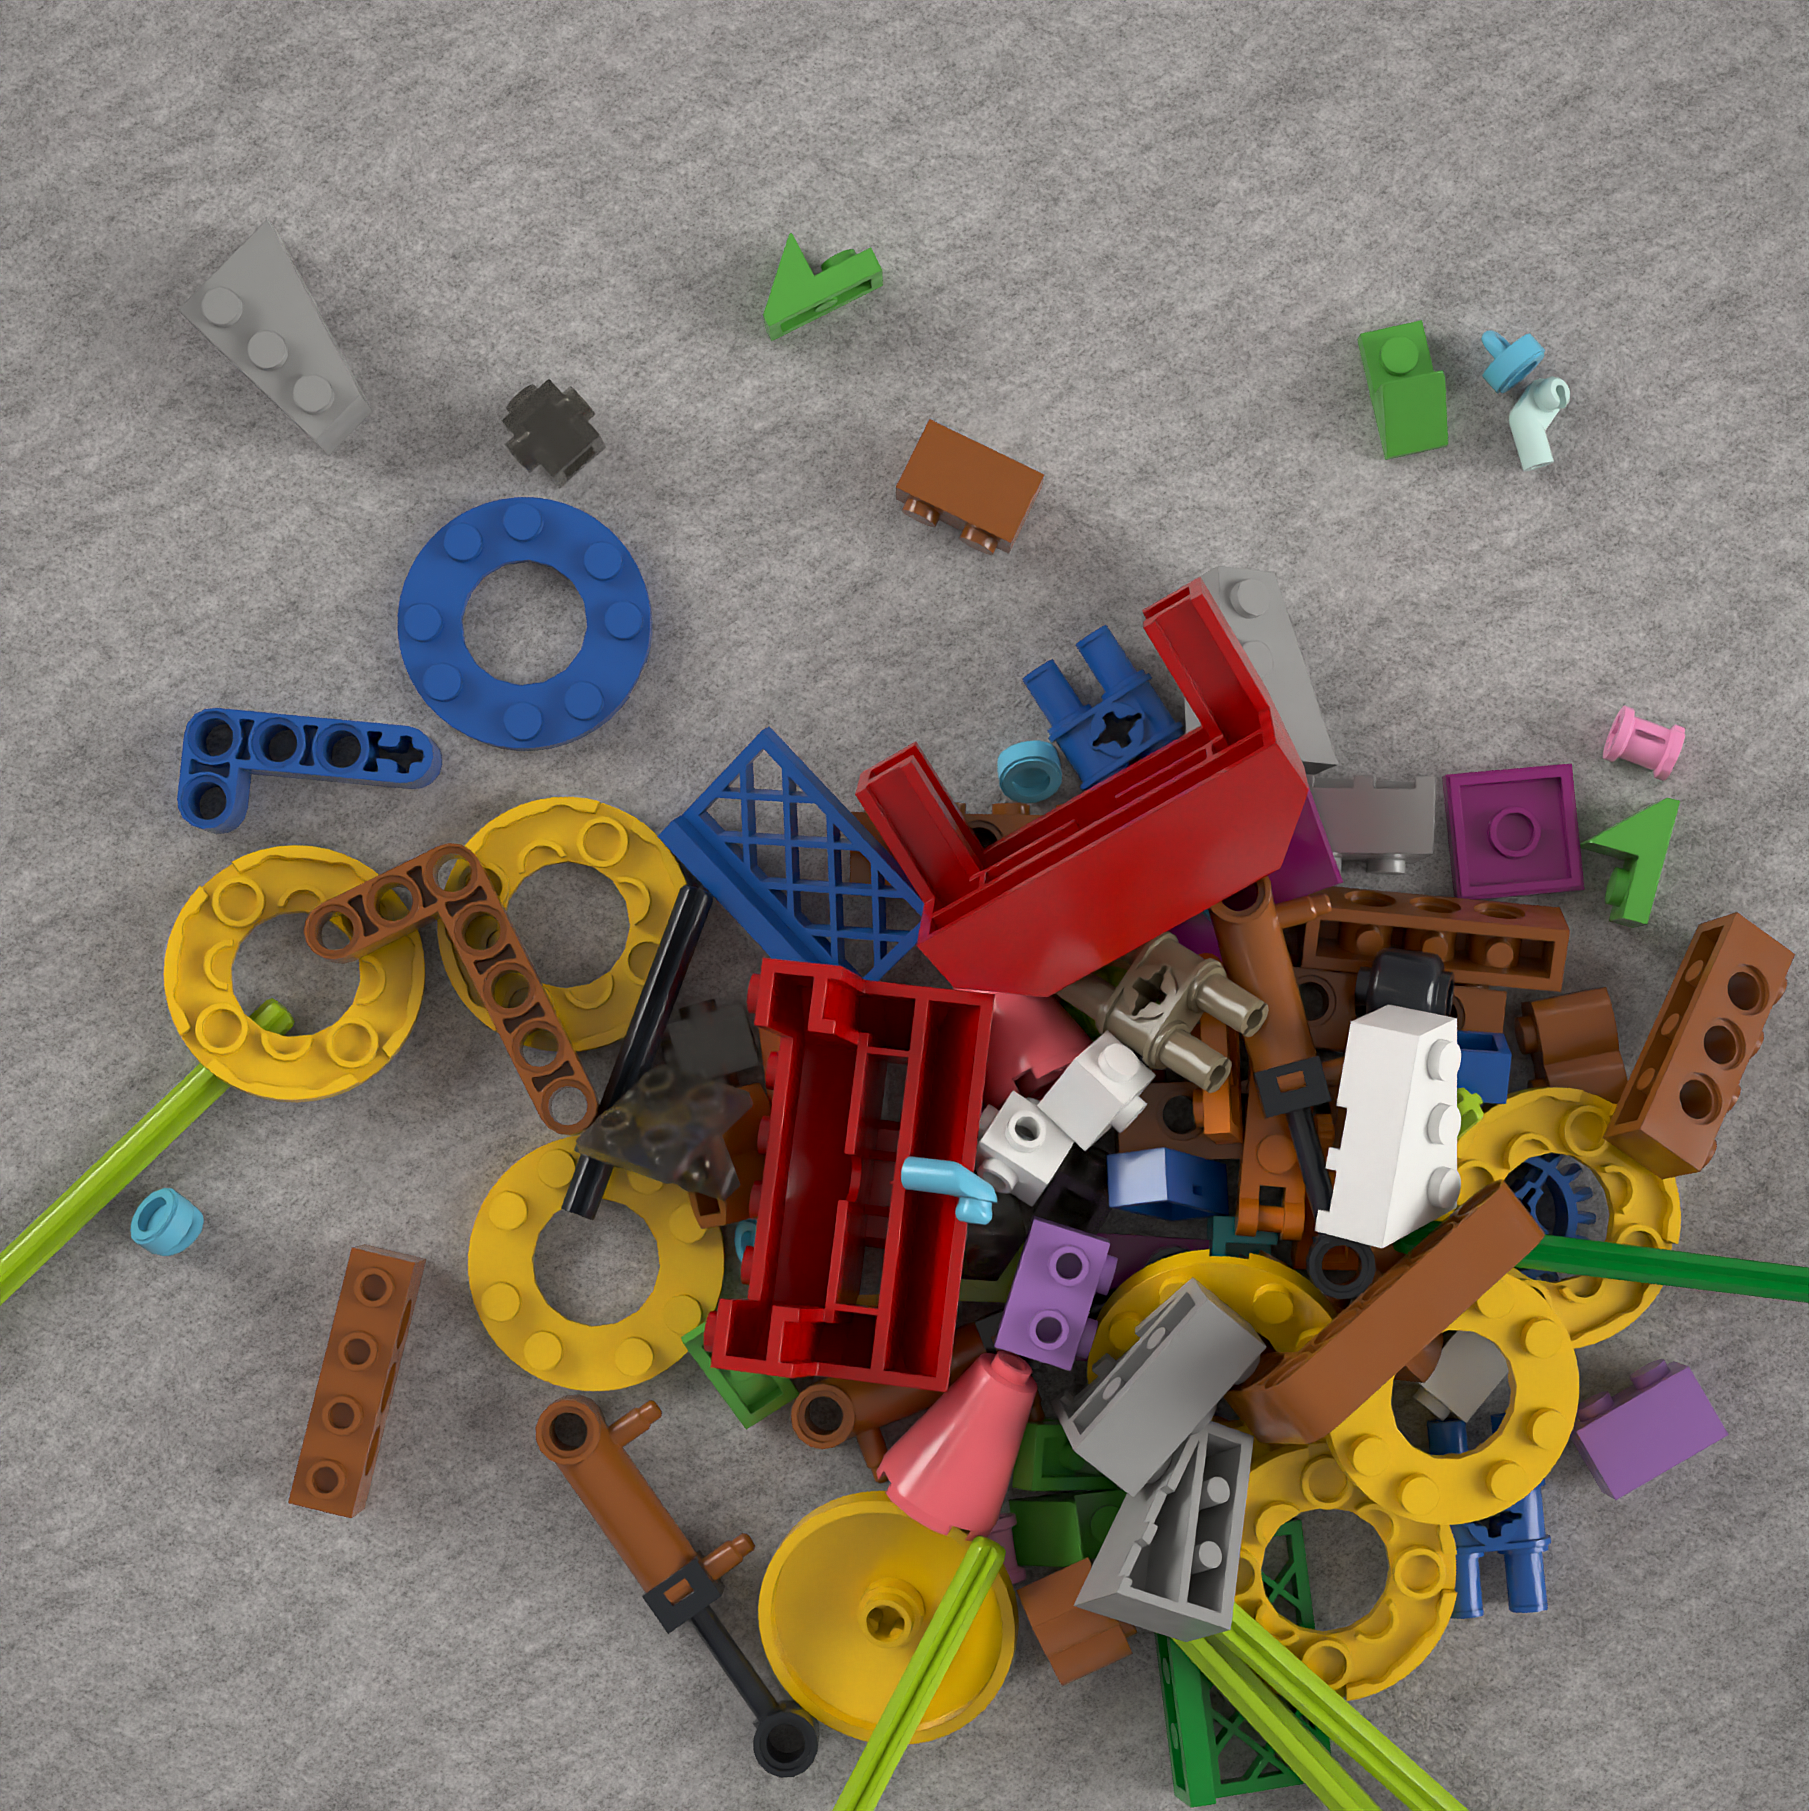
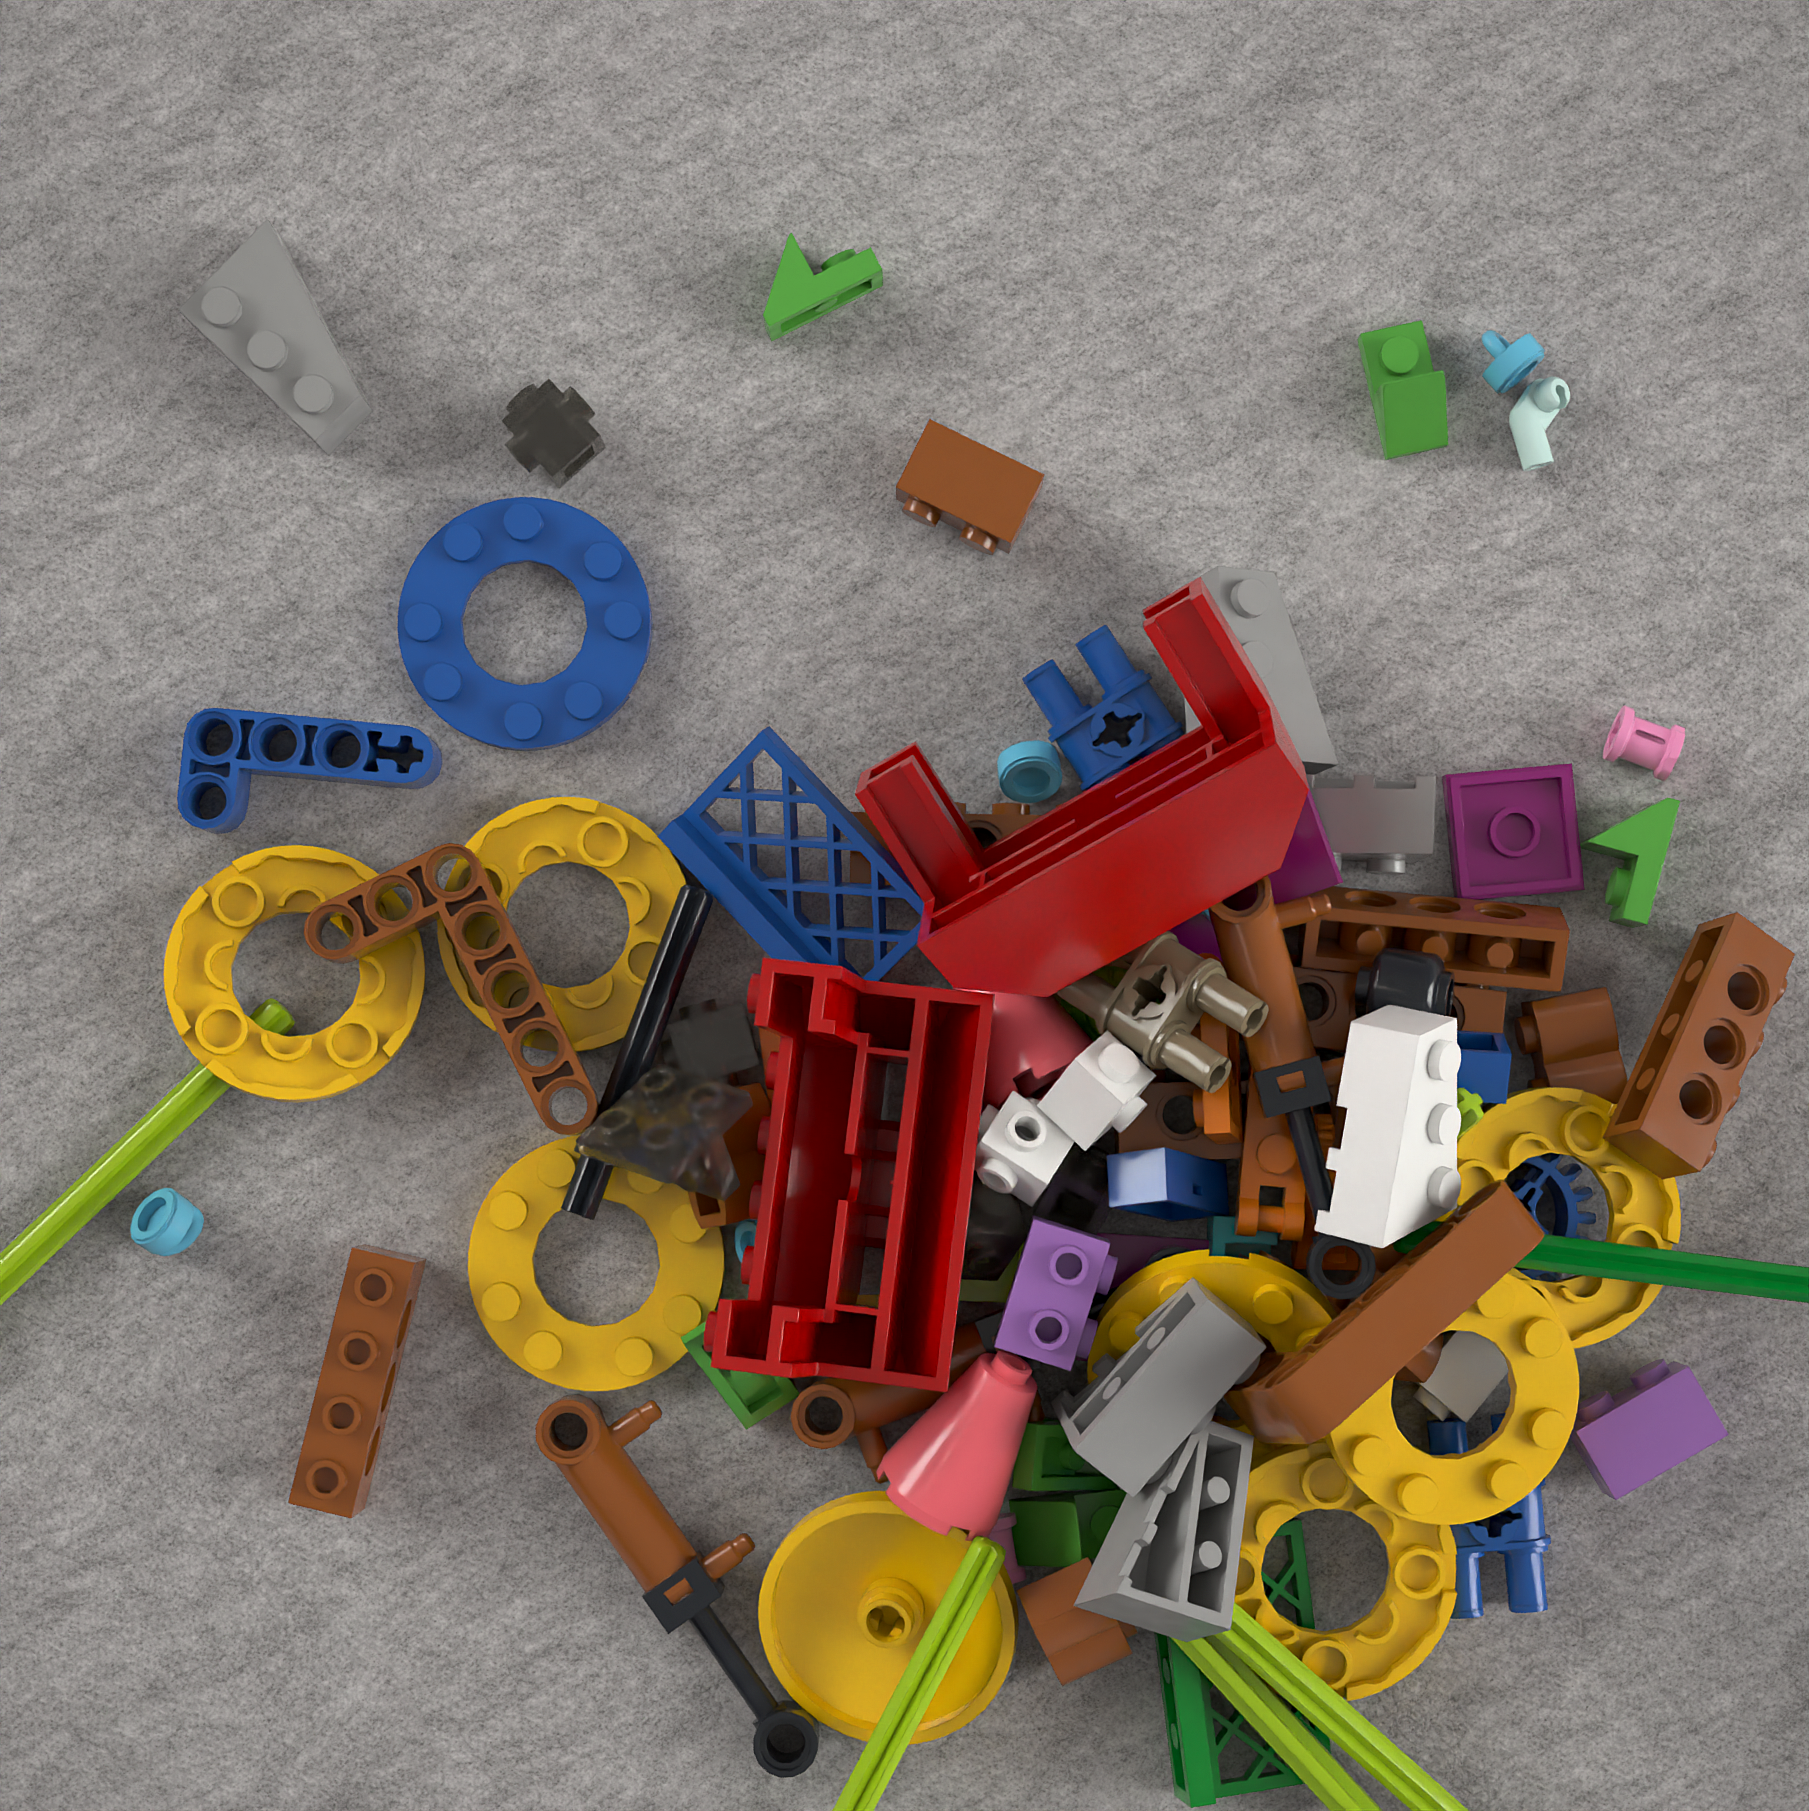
medium azure arm [901,1156,997,1225] -> none

